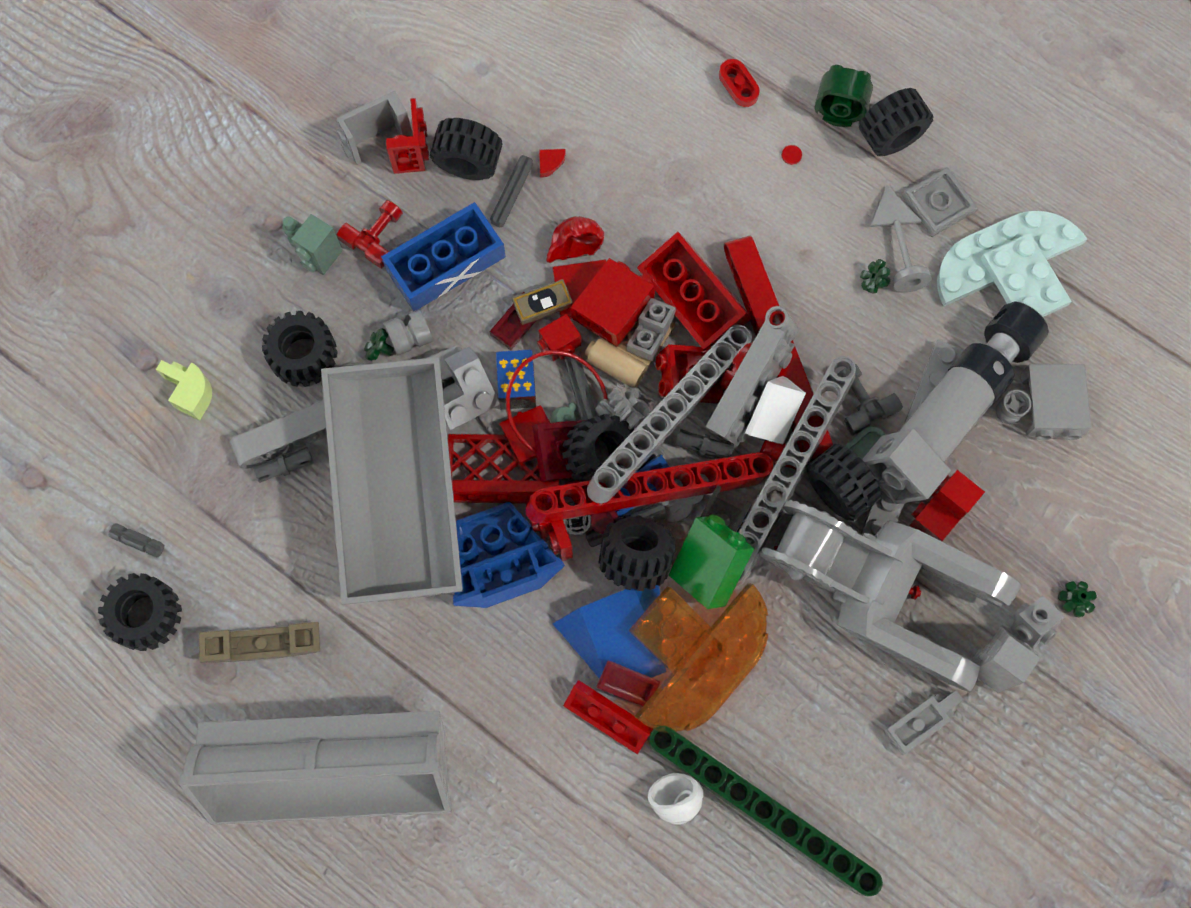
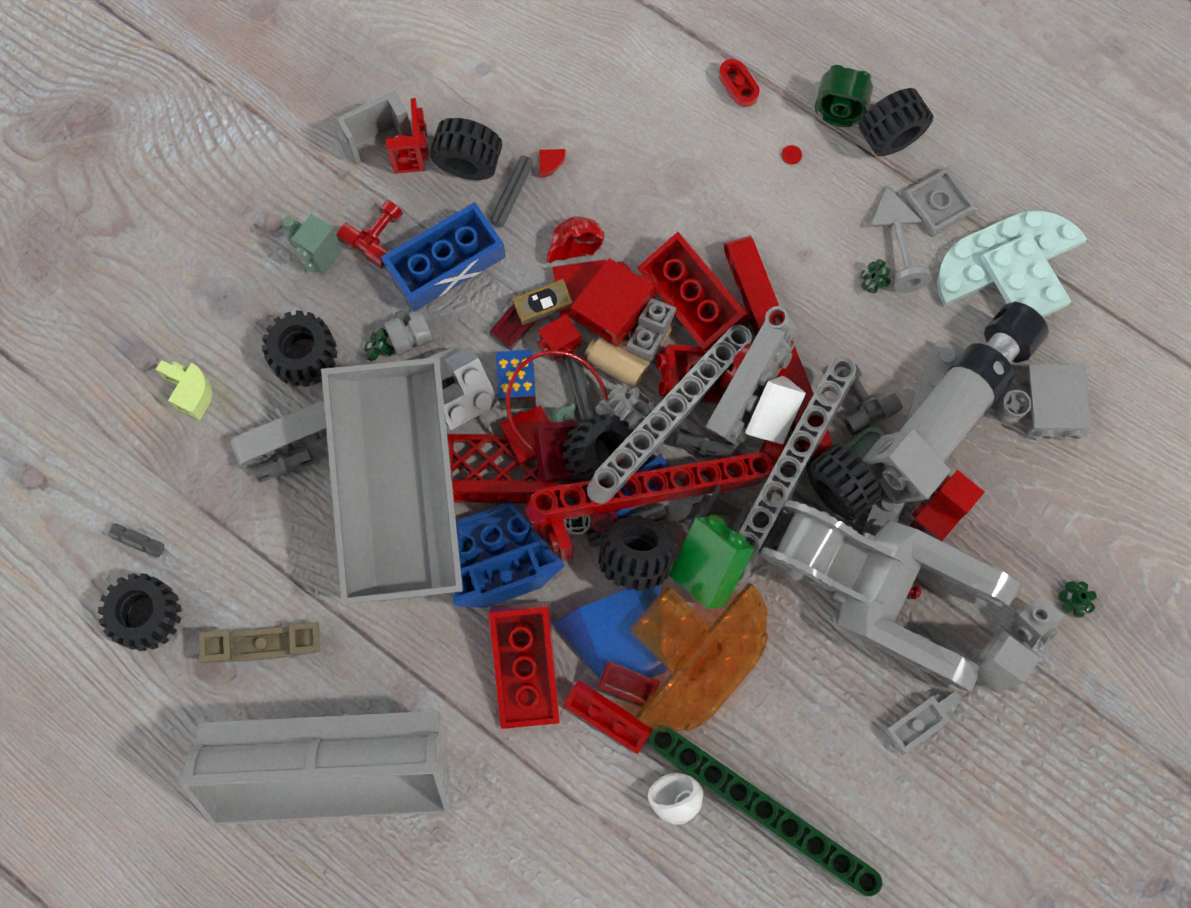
none -> red slope [488,601,560,729]

